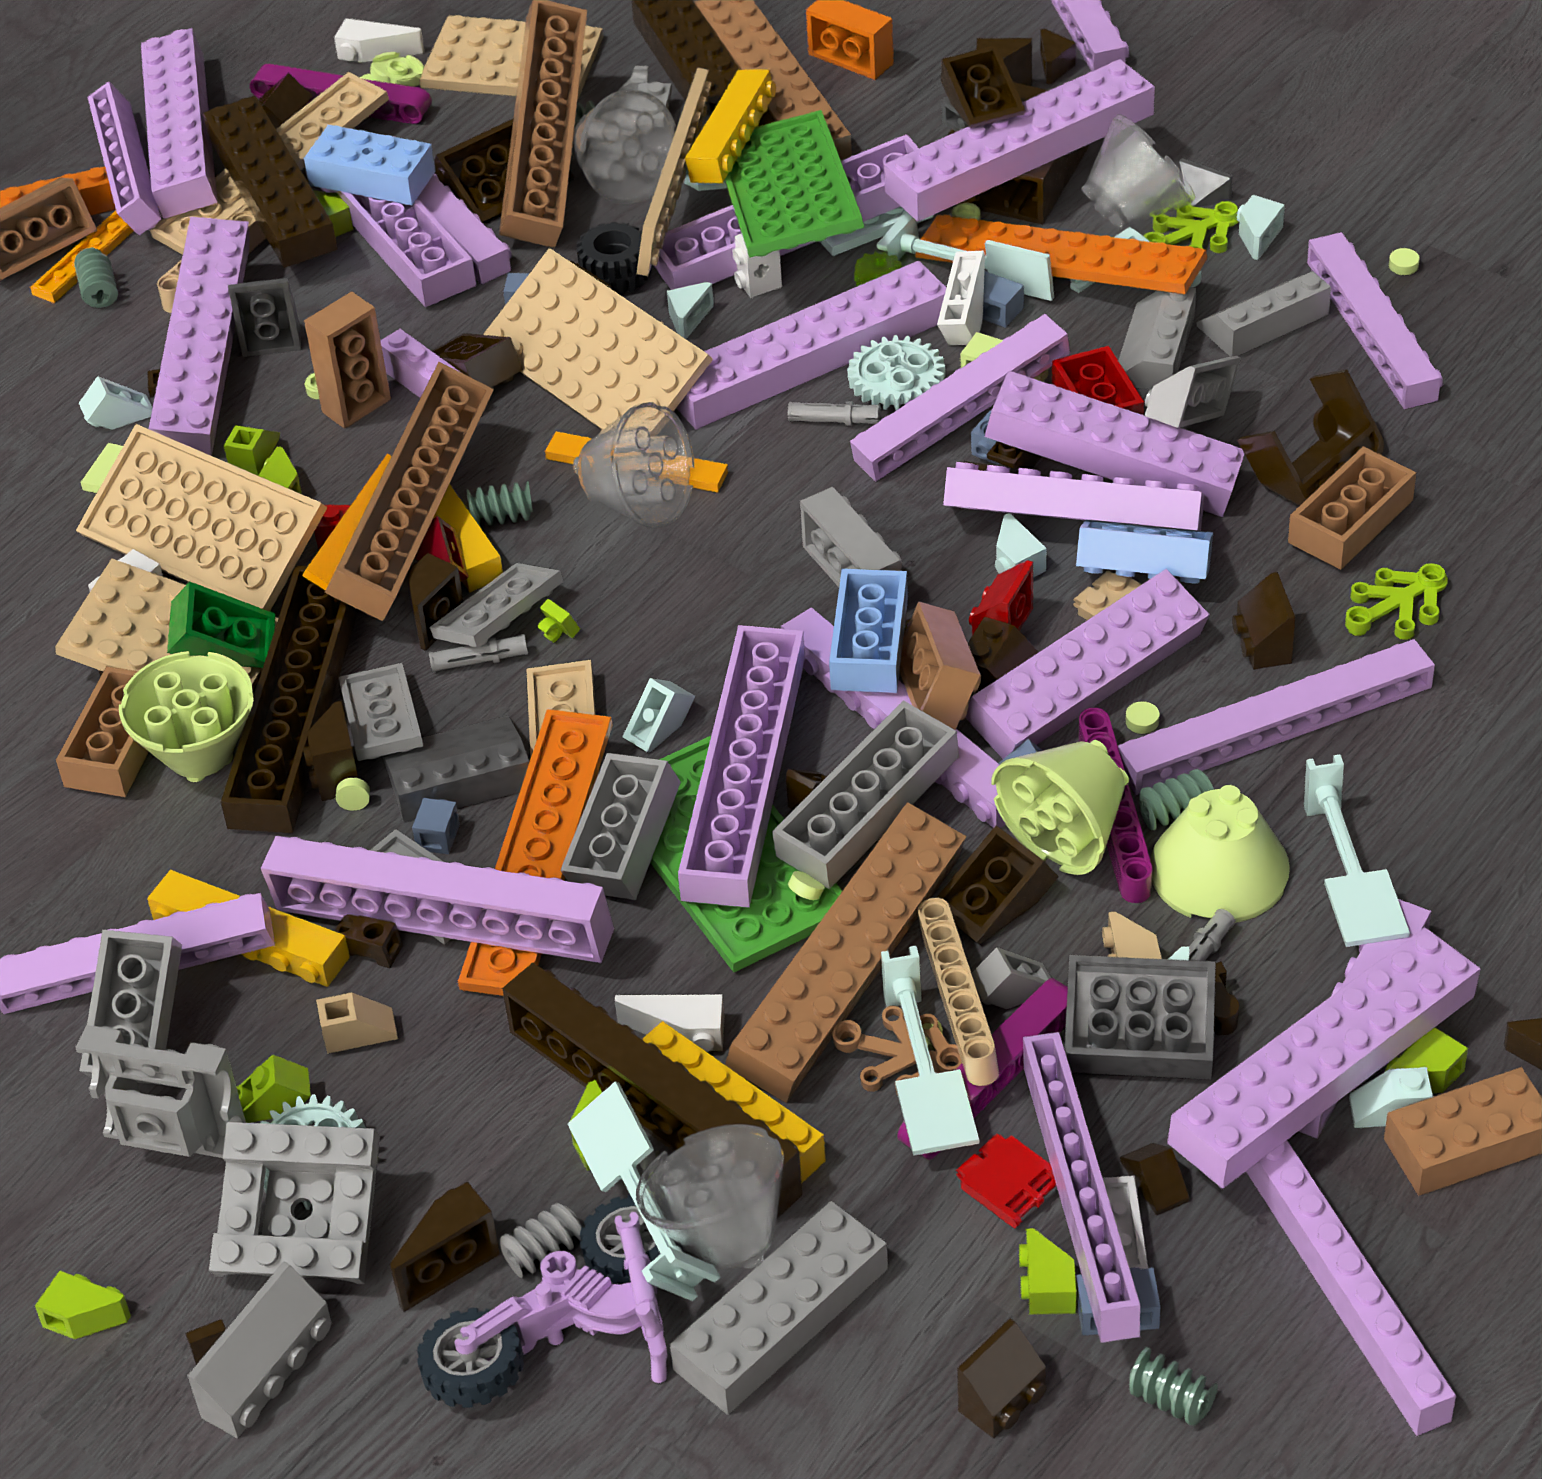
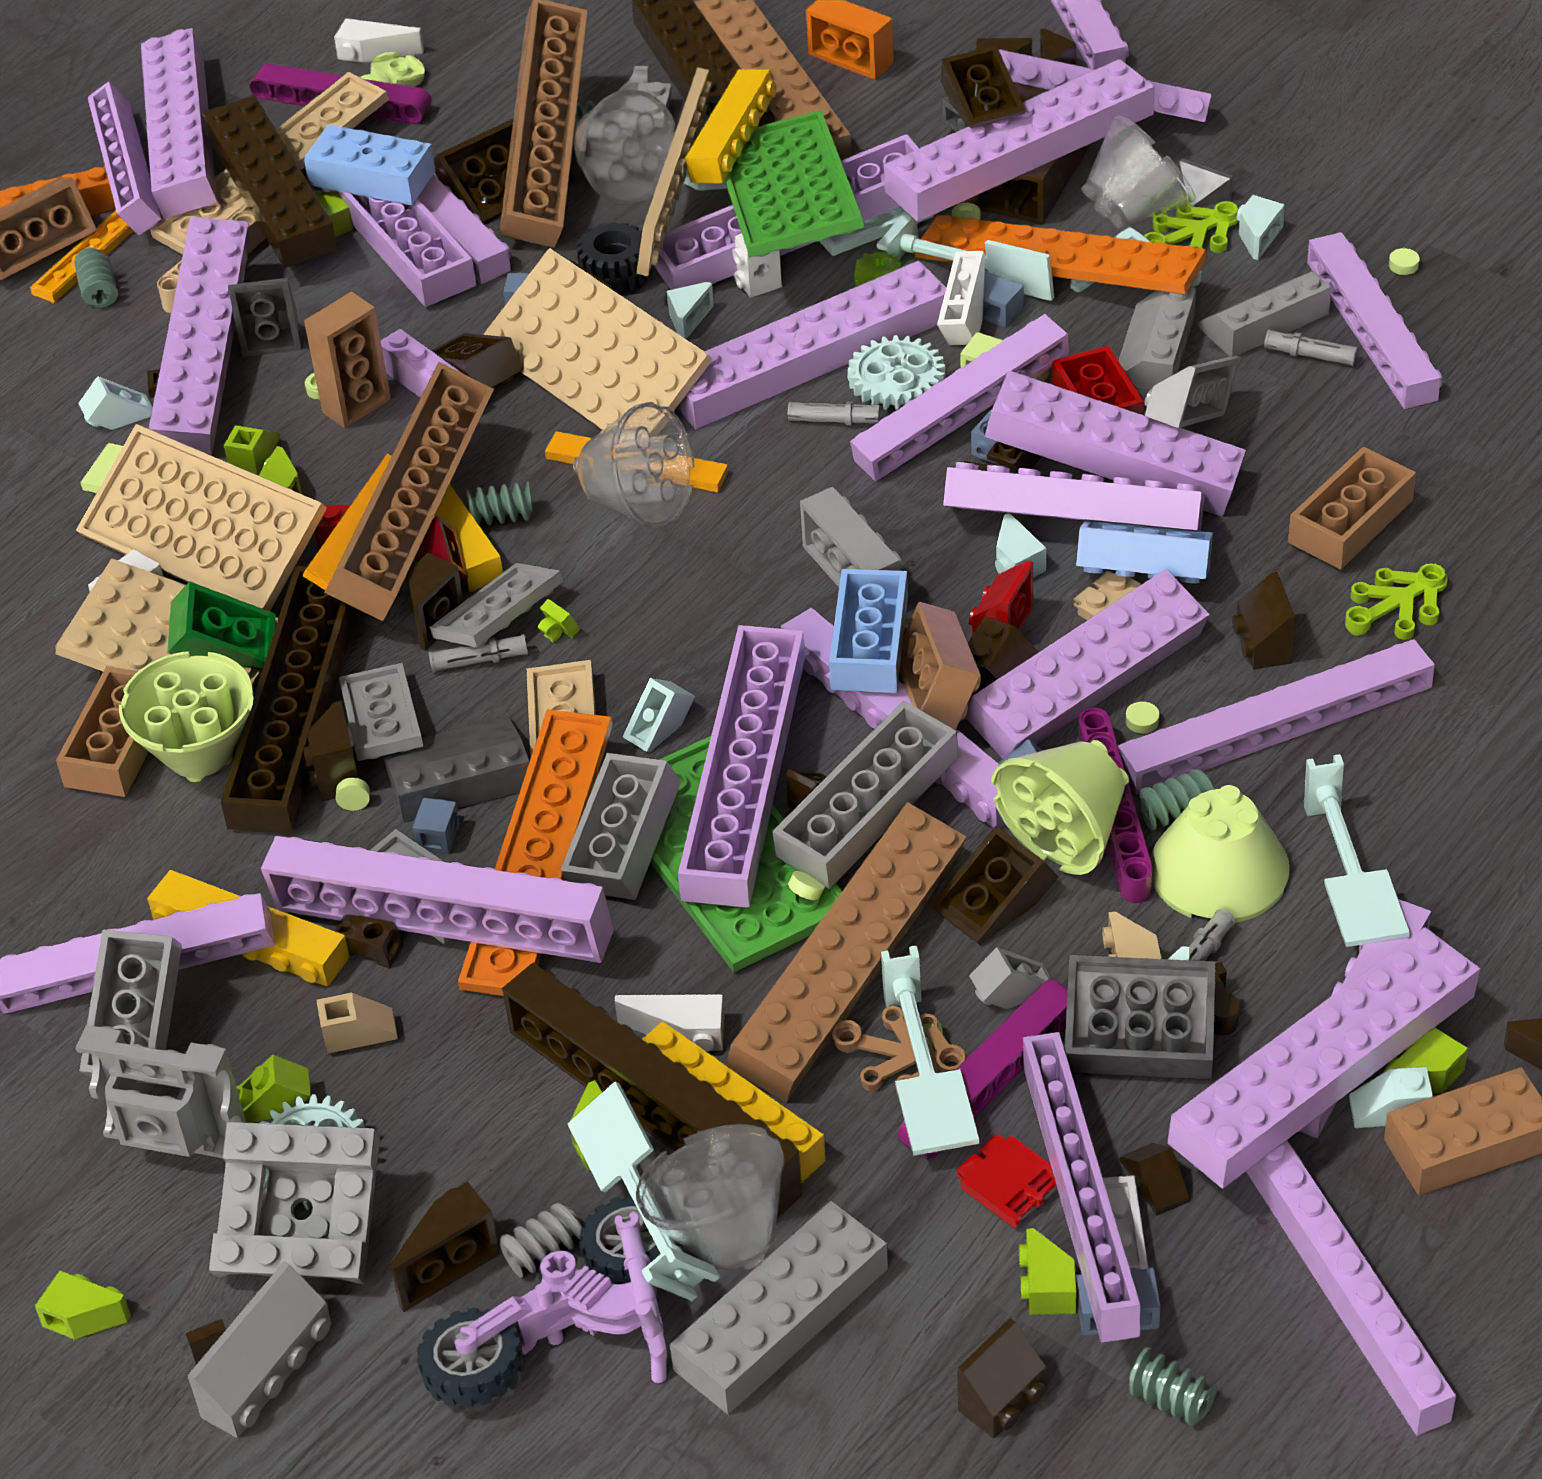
dark brown slope [258,72,313,129] -> none
tan plate [419,15,603,101] -> none
tan beam [918,898,999,1086] -> none
dark brown windscreen [1237,369,1384,506] -> none
none -> lavender brick [999,49,1211,122]
none -> light grey pin [1264,329,1357,366]

